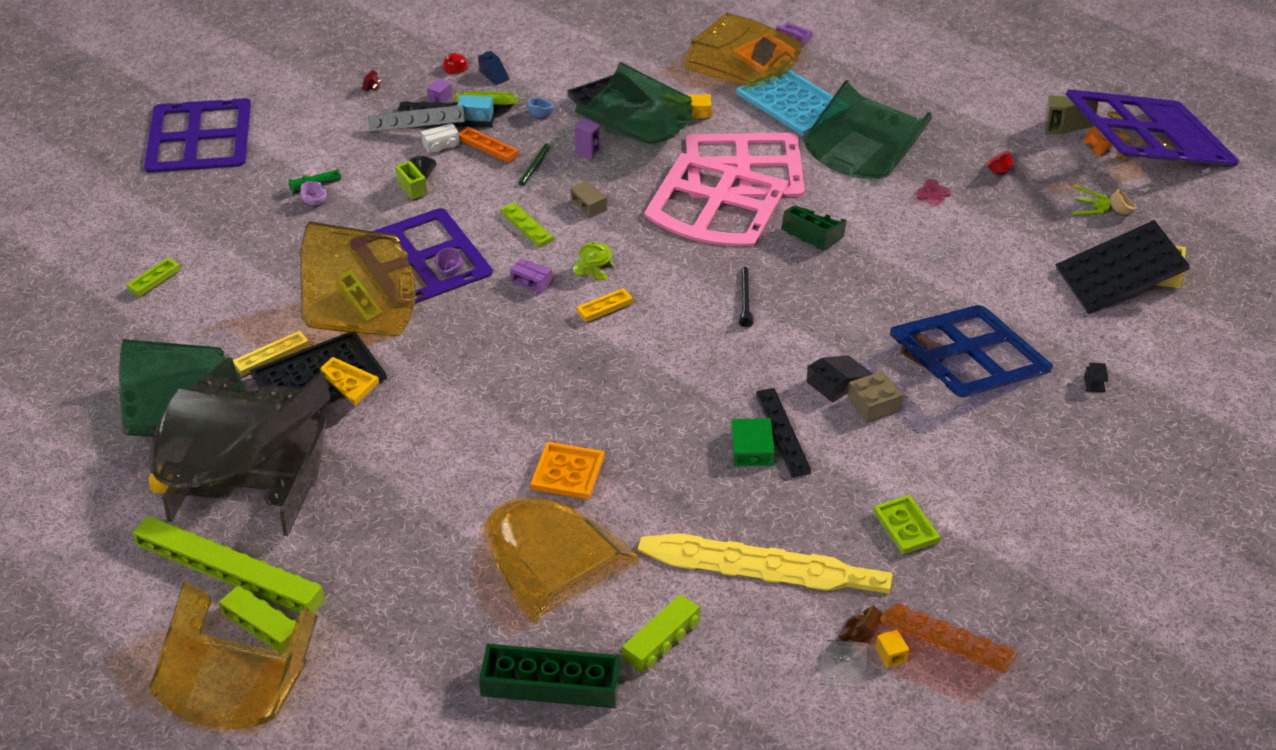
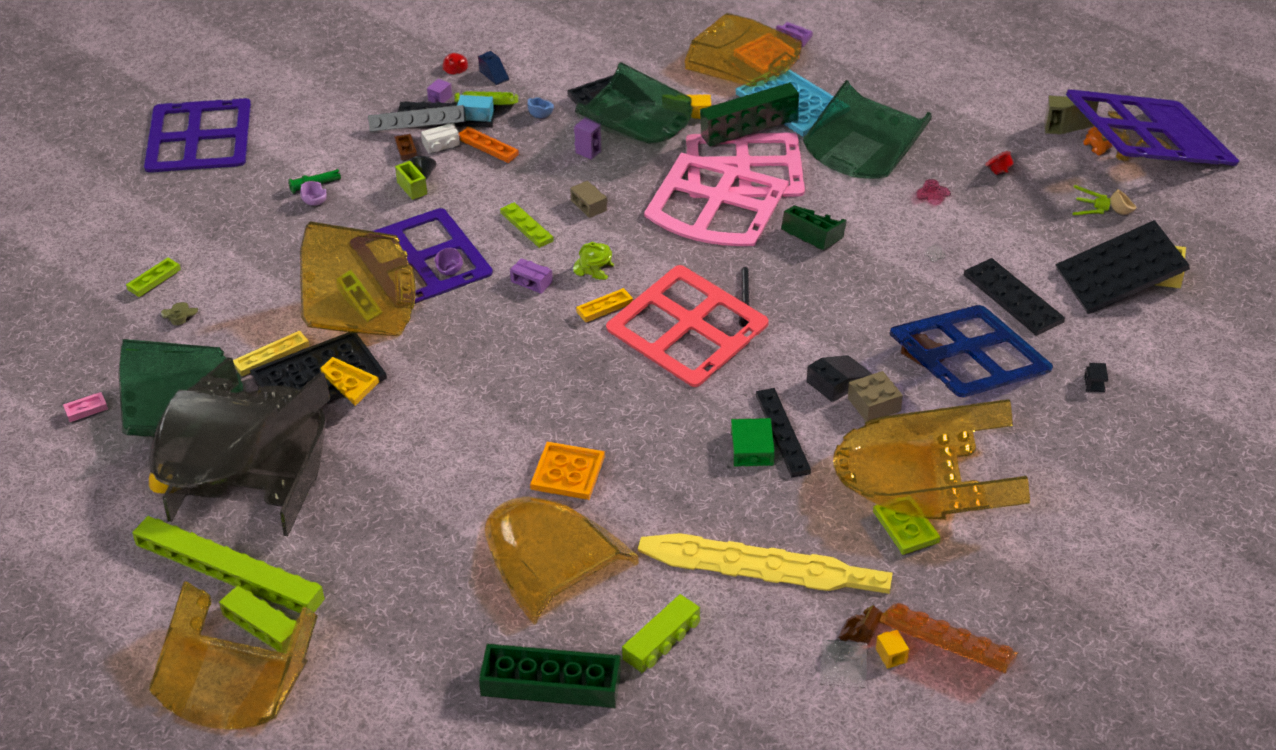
dark red tile [362,70,381,92] -> none
dark green bar [519,143,550,186] -> none
clear smoke brick [751,37,776,66] -> none
none -> bright pink plate [63,392,108,422]
none -> olive plate [161,302,198,325]
none -> reddish brown plate [394,134,417,161]
none -> coral window [606,265,769,387]
none -> dark green brick [700,82,799,147]
none -> clear yellow windscreen [833,399,1030,520]
none -> black plate [964,258,1065,336]

